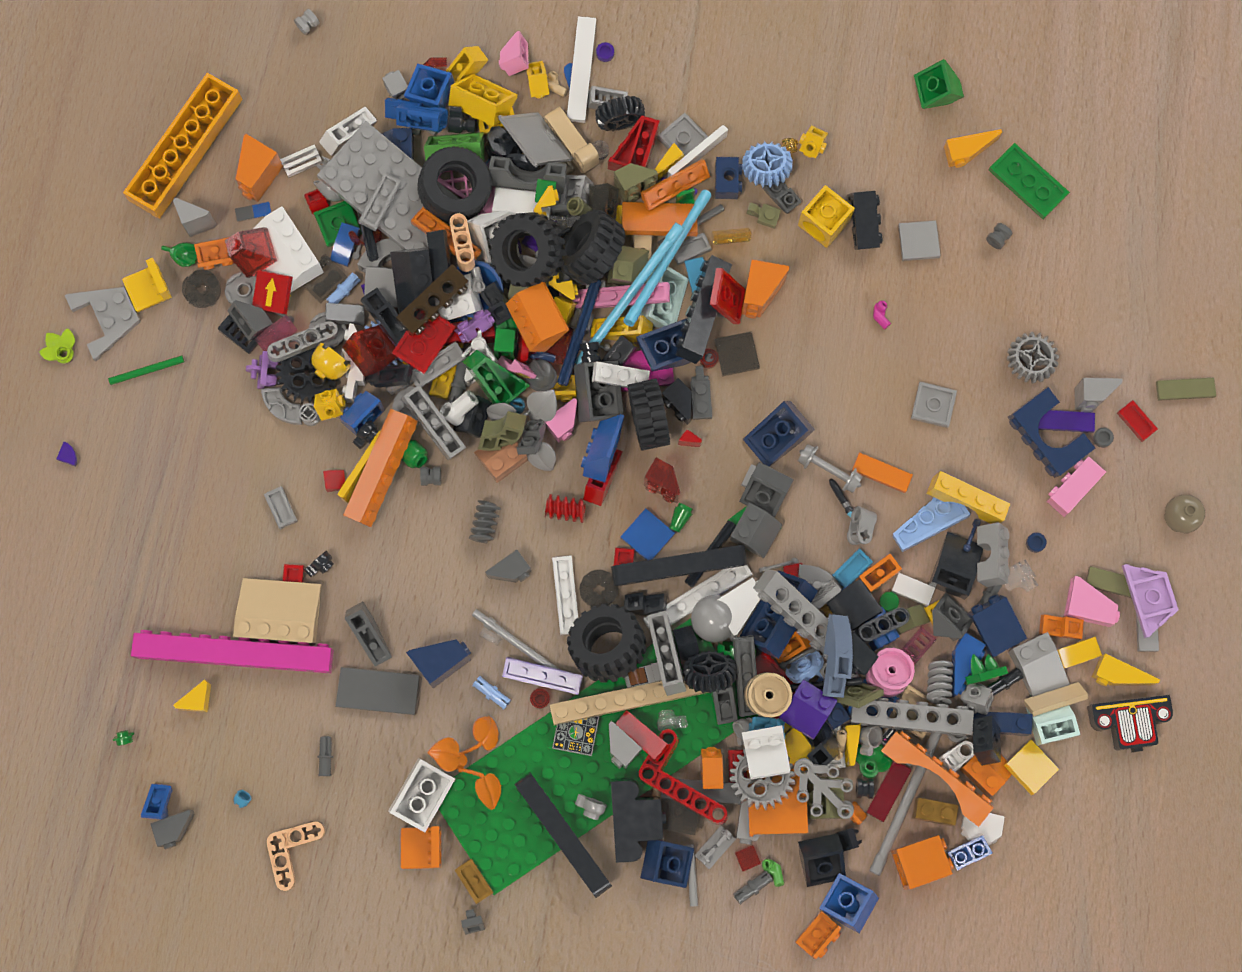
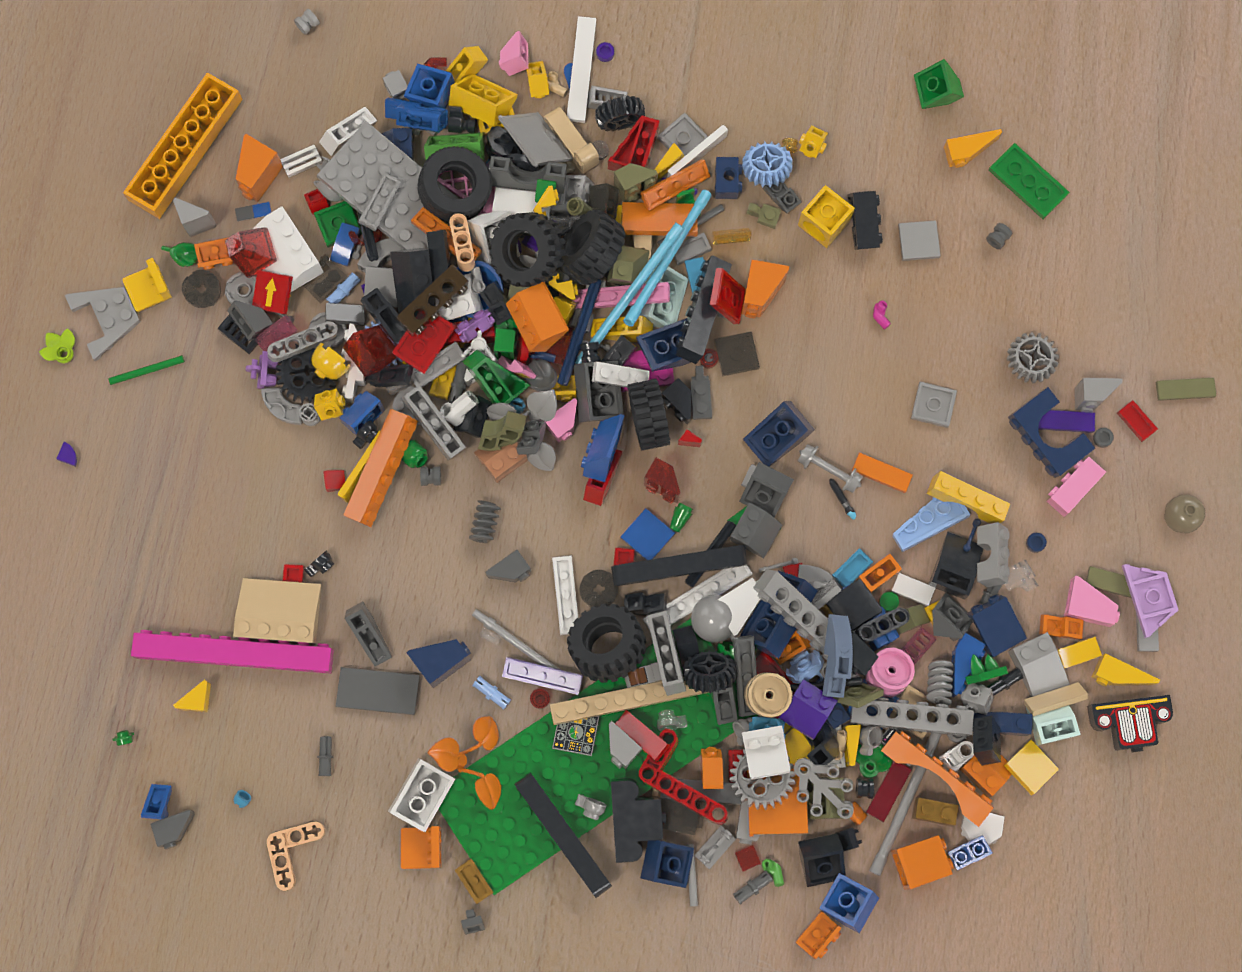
light grey tile [264,486,298,530] -> none
red piece [545,494,586,523] -> none
dark grey hinge [779,646,816,669] -> none
light grey piece [847,506,877,545] -> none

